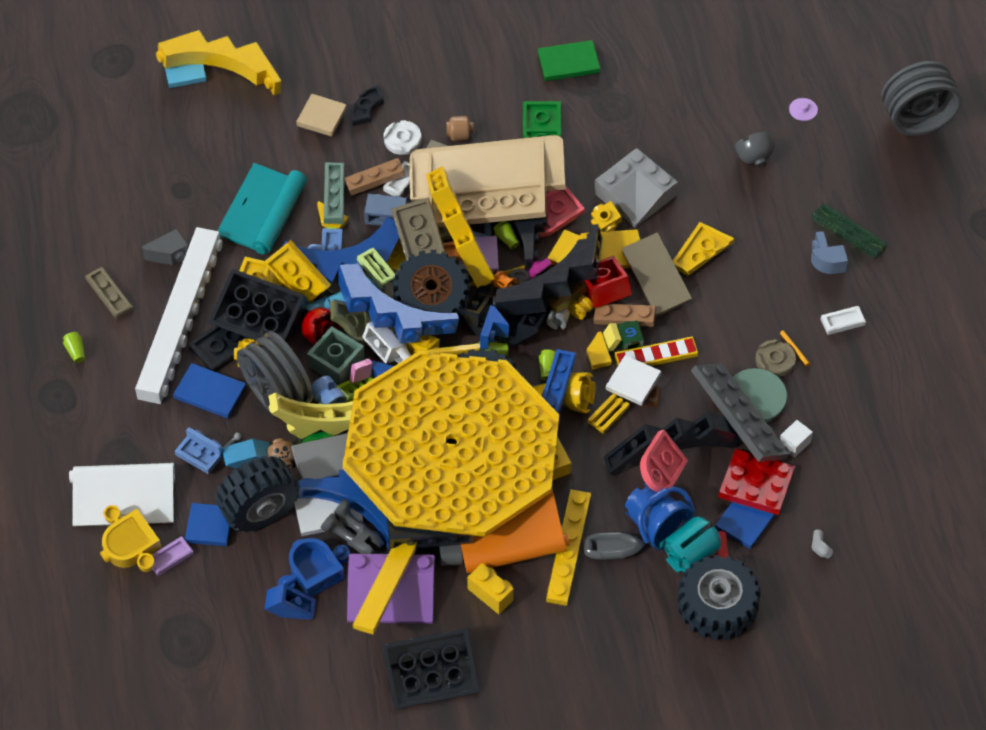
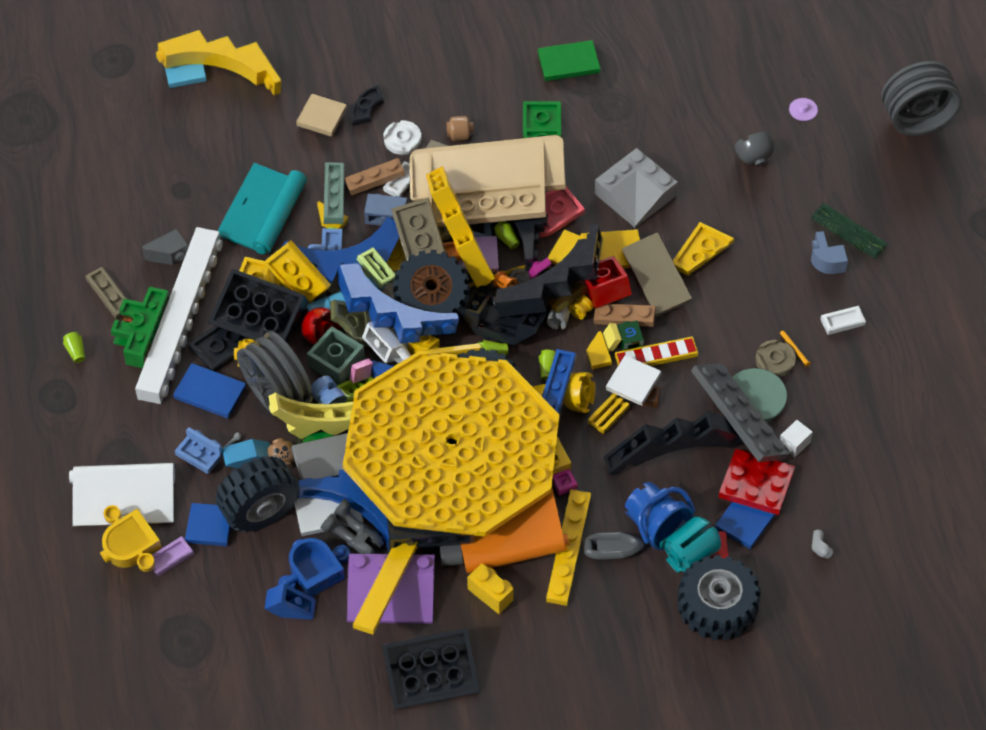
blue slope [480,305,509,350] -> none
yellow brick [591,201,622,232] -> none
coral tile [640,429,688,492] -> none
none -> green piece [111,287,169,368]
none -> dark pink tile [552,469,578,495]

